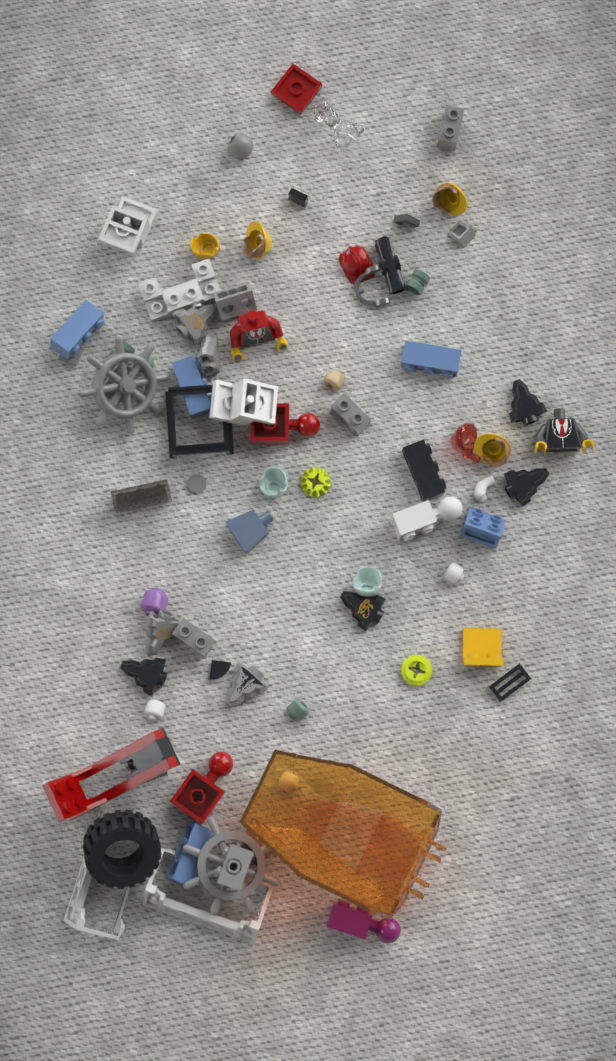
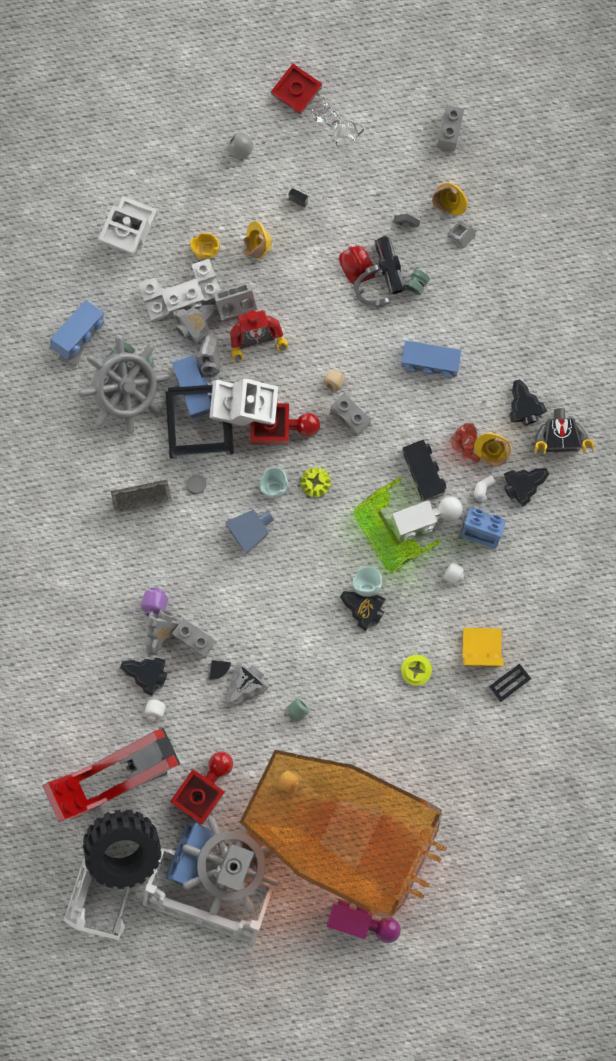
none -> clear neon green windscreen [353,477,440,572]

